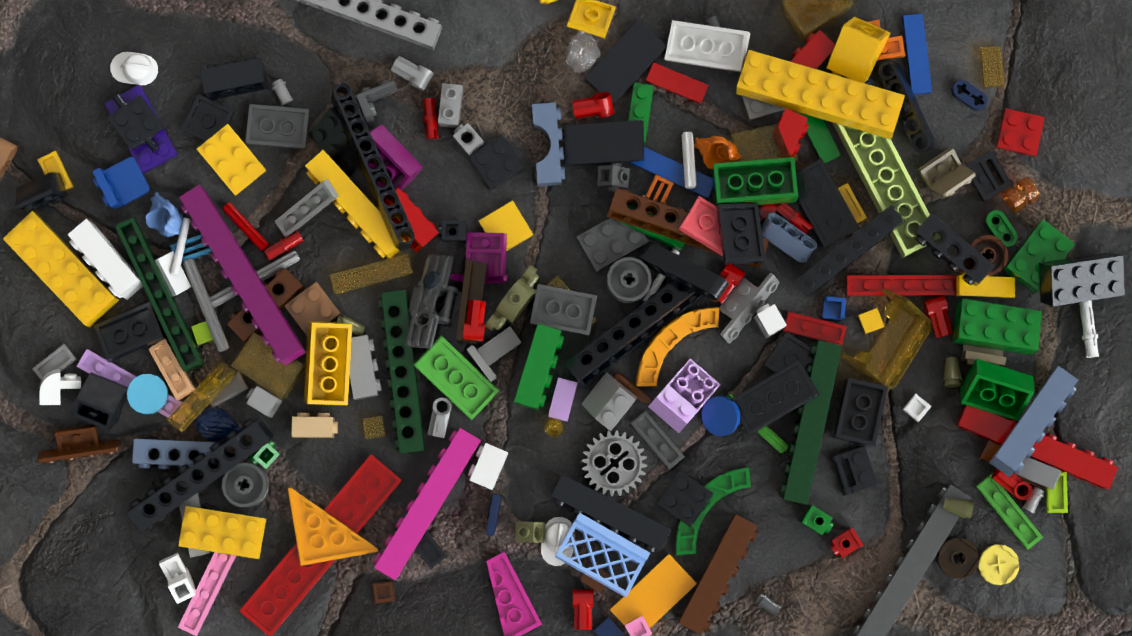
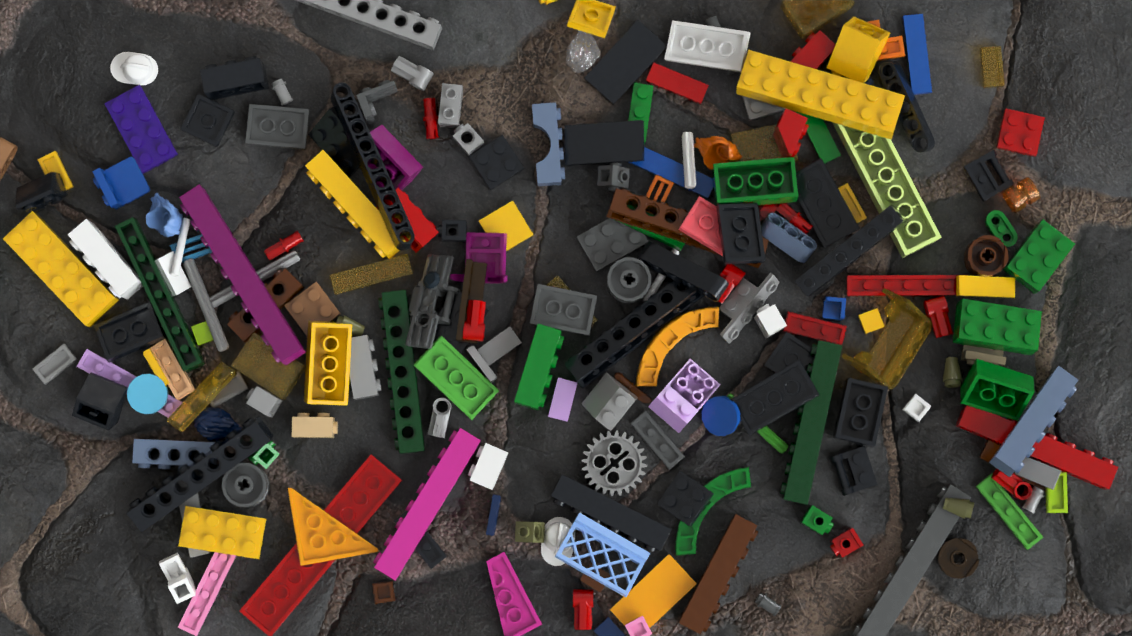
reddish brown bracket [37,424,121,464] -> none
white brick [40,369,81,405] -> none
black plate [108,94,165,153] -> none
yellow plate [197,124,267,196] -> none
red axle [222,202,269,251] -> none
light grey plate [274,179,339,238] -> none
clear yellow tile [362,416,386,439] -> none
olive piece [485,265,538,331] -> none
clear yellow plate [544,418,564,437] -> none
red piece [572,92,614,118] -> none
black brick [913,213,995,286] -> none
dark tan bracket [917,147,976,197] -> none
dark blue beam [952,80,987,111] -> none
light yellow tile [978,544,1019,585] -> none
brick [1039,252,1125,307] -> none
white pin [1079,300,1099,358] -> none
none -> yellow tile [143,349,169,387]

